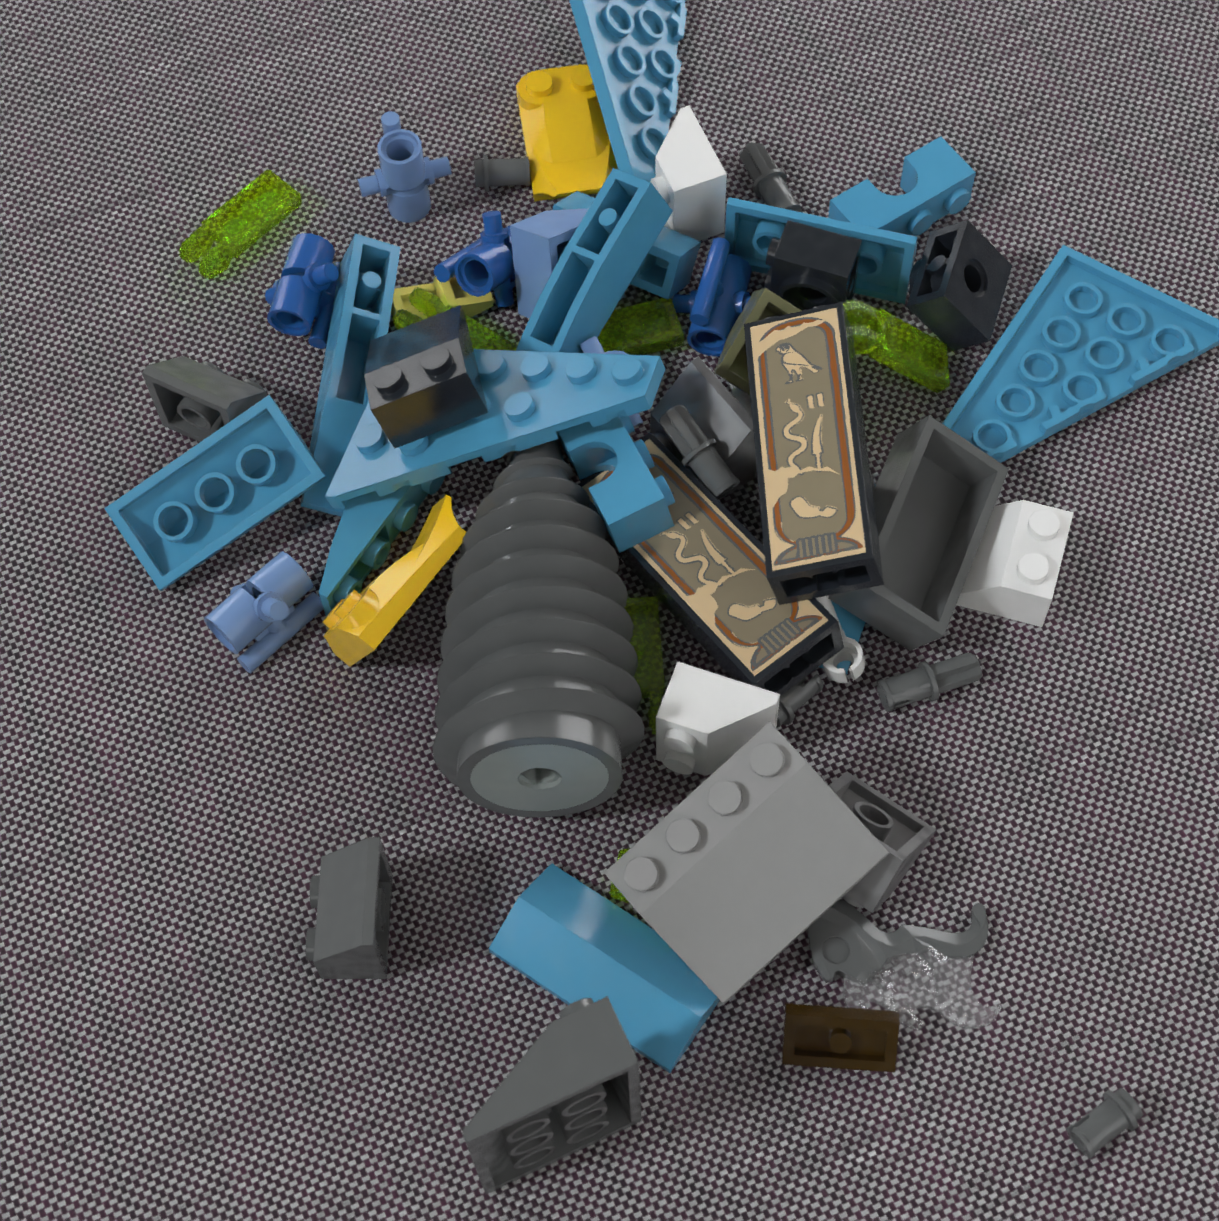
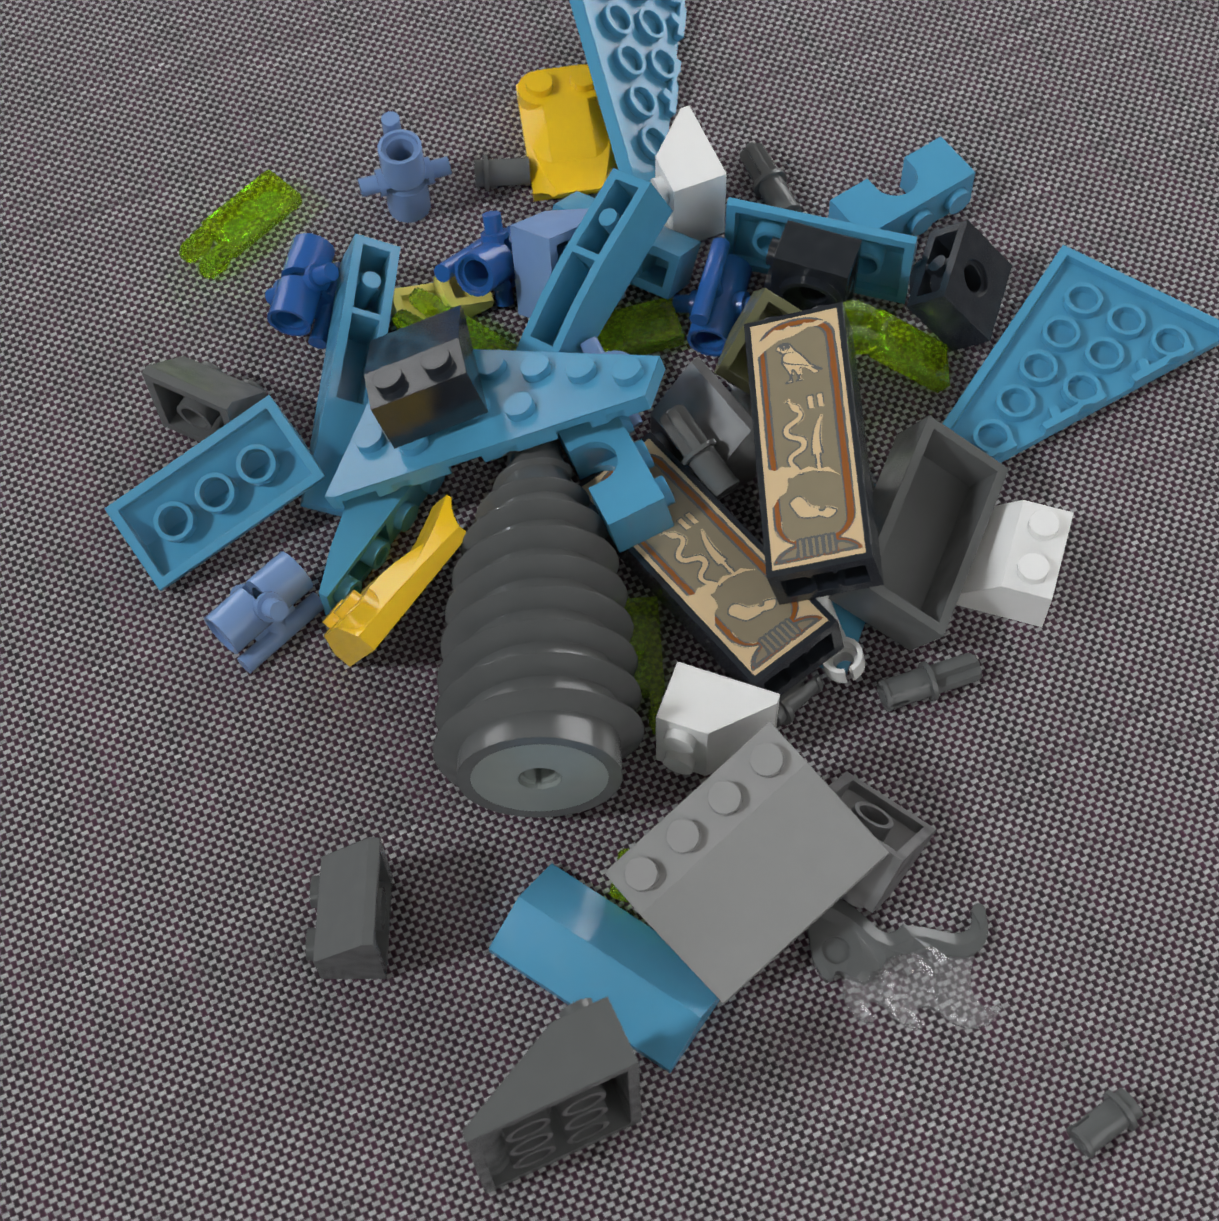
dark brown plate [782,1003,900,1073] -> none

